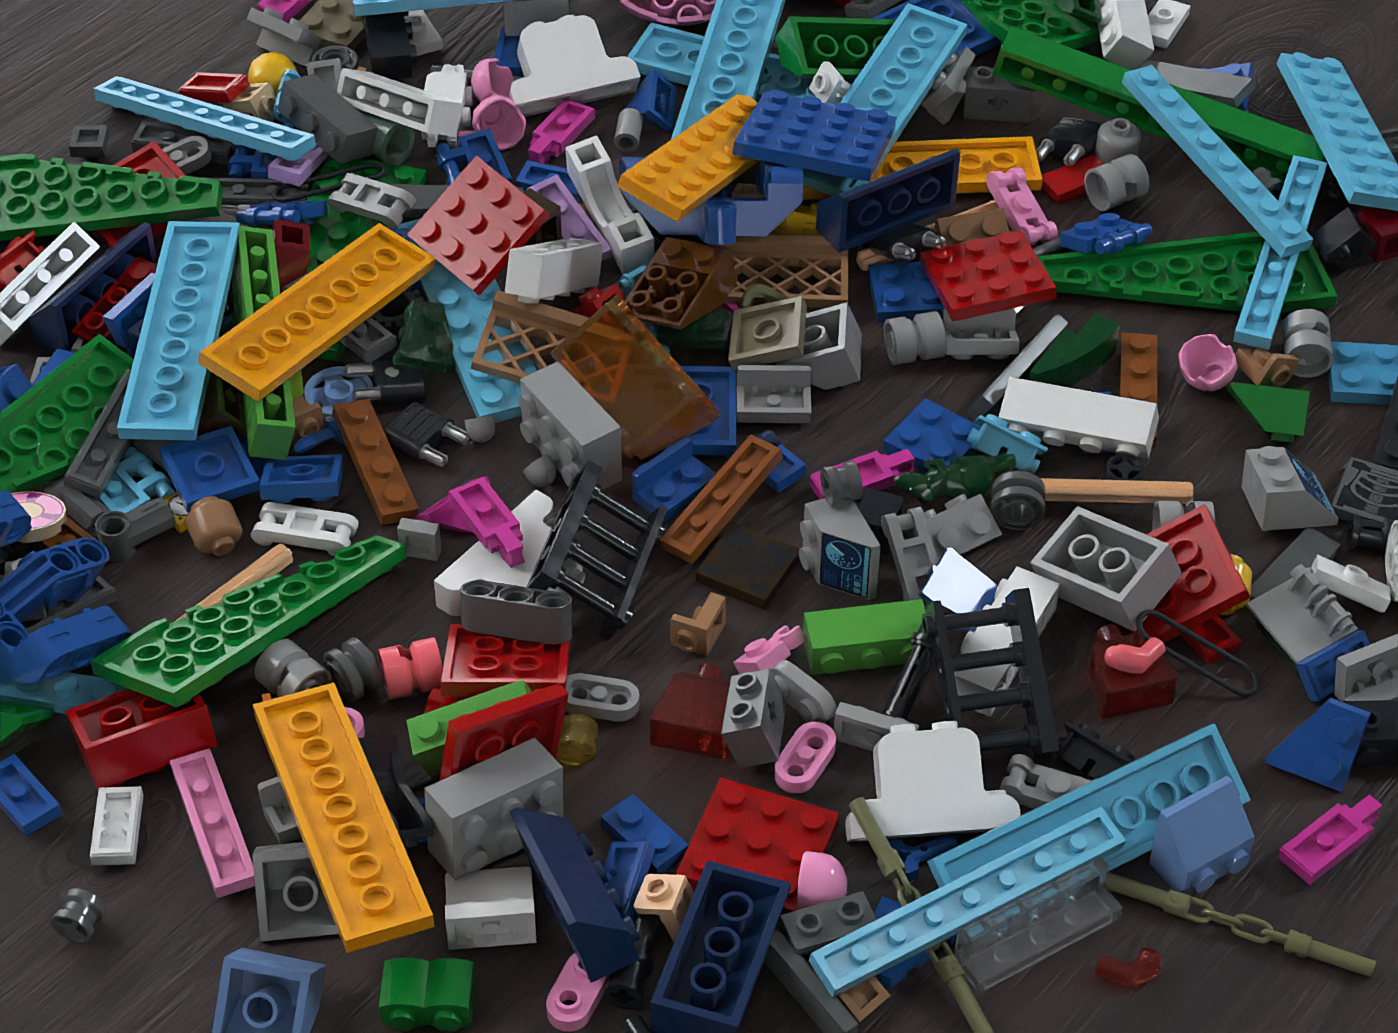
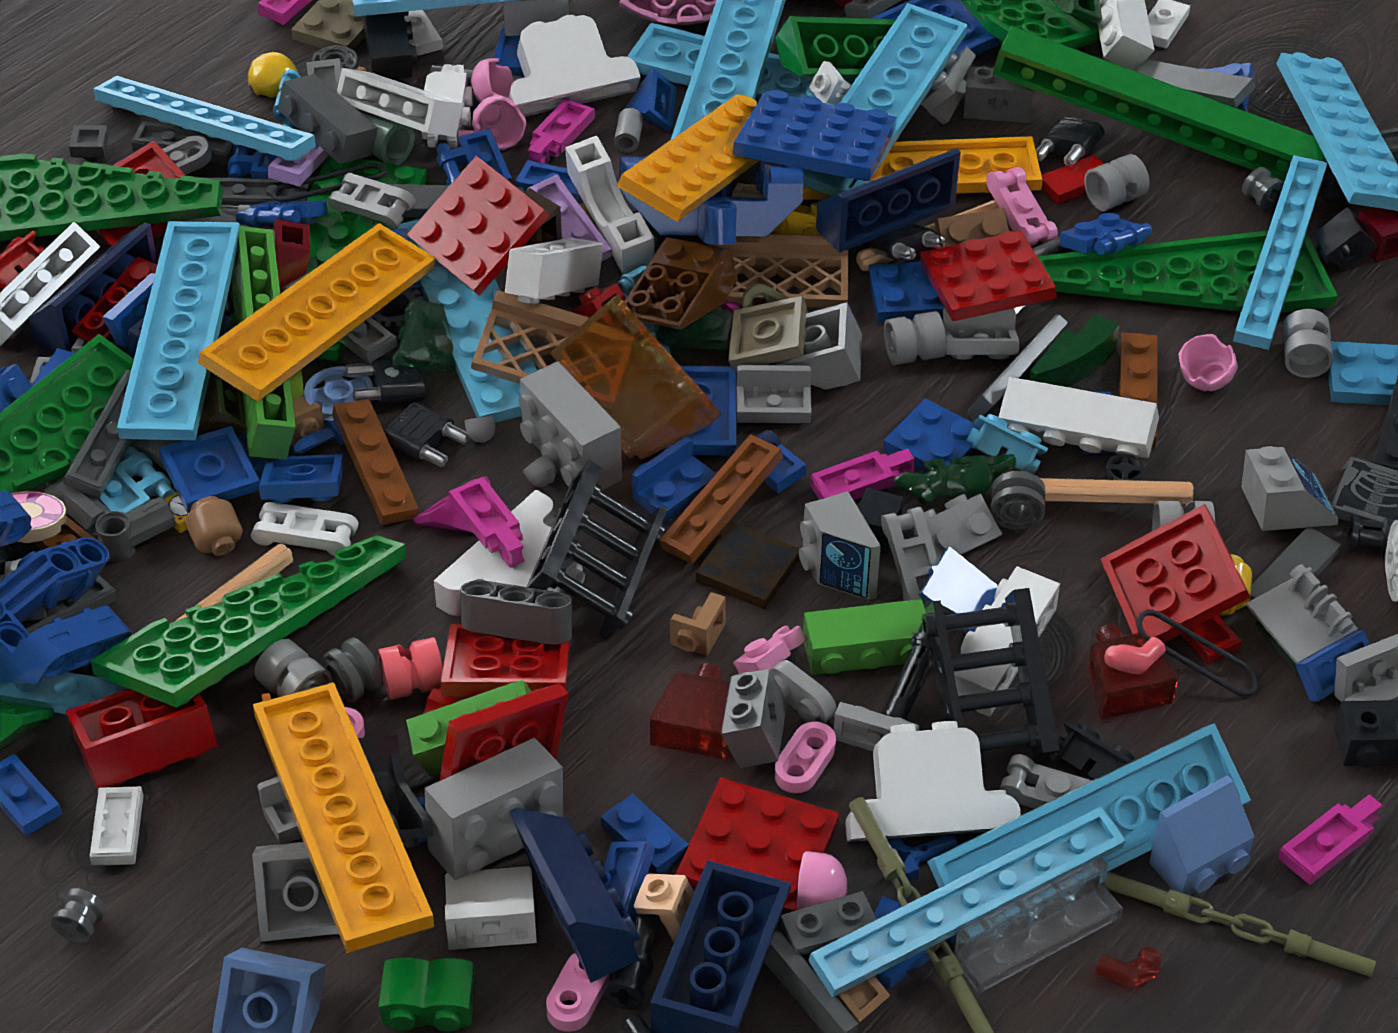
bright pink plate [170,748,255,898] -> none
red tile [178,72,250,103] -> none
tan bracket [223,82,277,122] -> none
light grey bracket [247,7,322,67] -> none
light grey plate [397,518,442,561] -> none
clear yellow wheel [557,714,598,766] -> none
light grey plate [566,673,640,721] -> none
dark grey wheel [820,461,863,505] -> none
light grey brick [1030,506,1182,631] -> none
light grey head [1095,118,1141,164] -> none
medium azure plate [1122,65,1313,258] -> none
green slope [1227,382,1310,442] -> none
medium nougat bracket [1235,348,1299,388] -> none
blue wing [1265,698,1371,792] -> none
white plate [1311,554,1391,613] -> none

